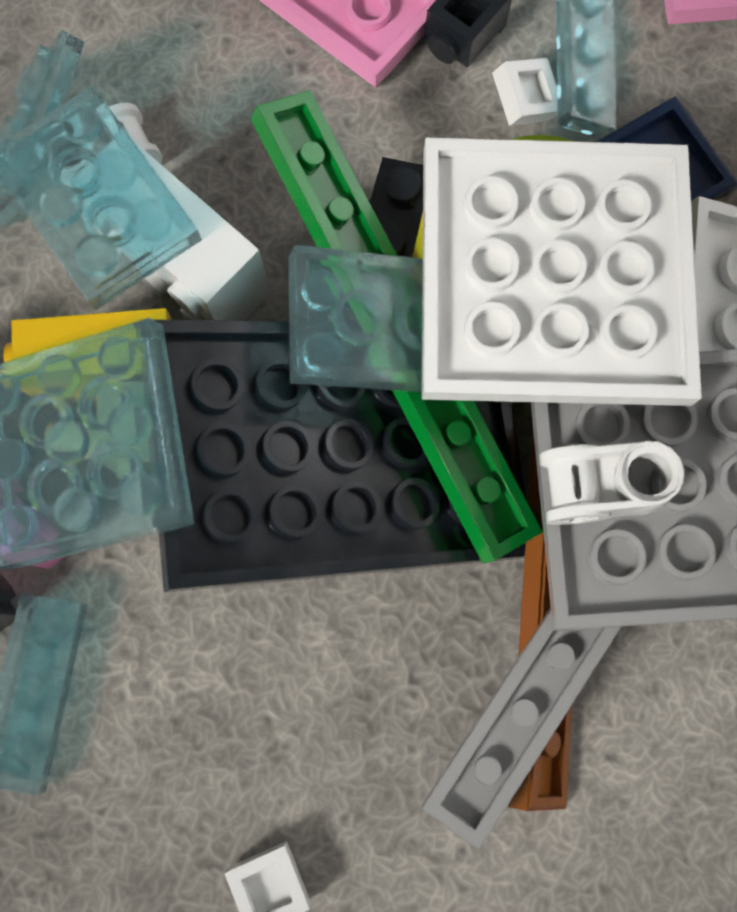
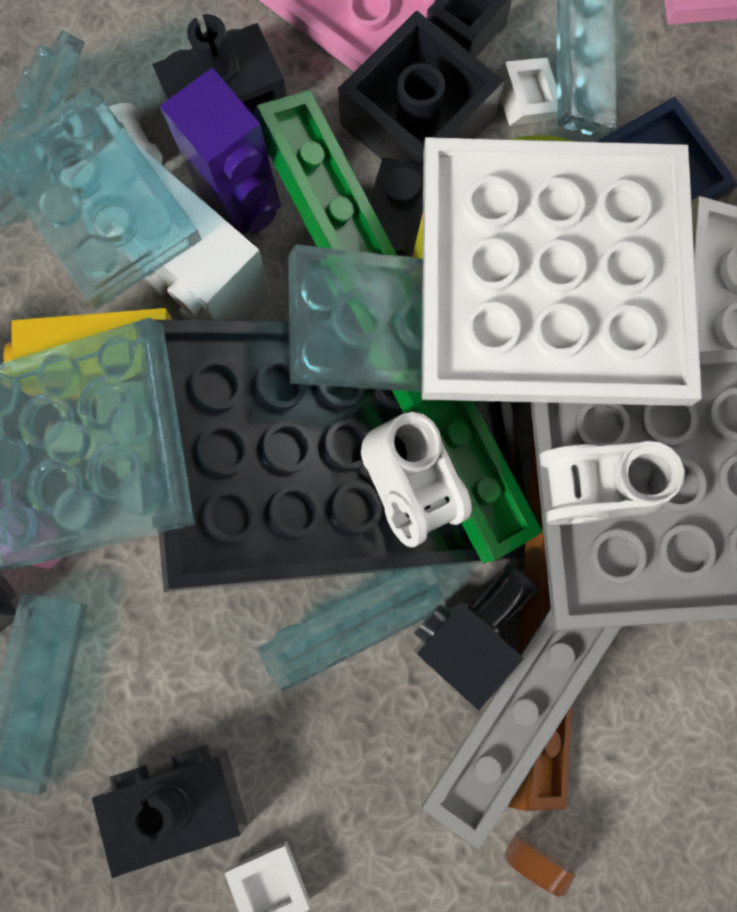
none -> black brick [92,744,248,878]
none -> black brick [152,14,287,114]
none -> dark purple brick [160,68,281,235]
none -> clear light blue plate [257,567,447,692]
none -> black brick [338,10,504,165]
none -> white piece [361,412,472,548]
none -> black brick [413,564,539,711]
none -> dark orange tile [504,834,576,897]

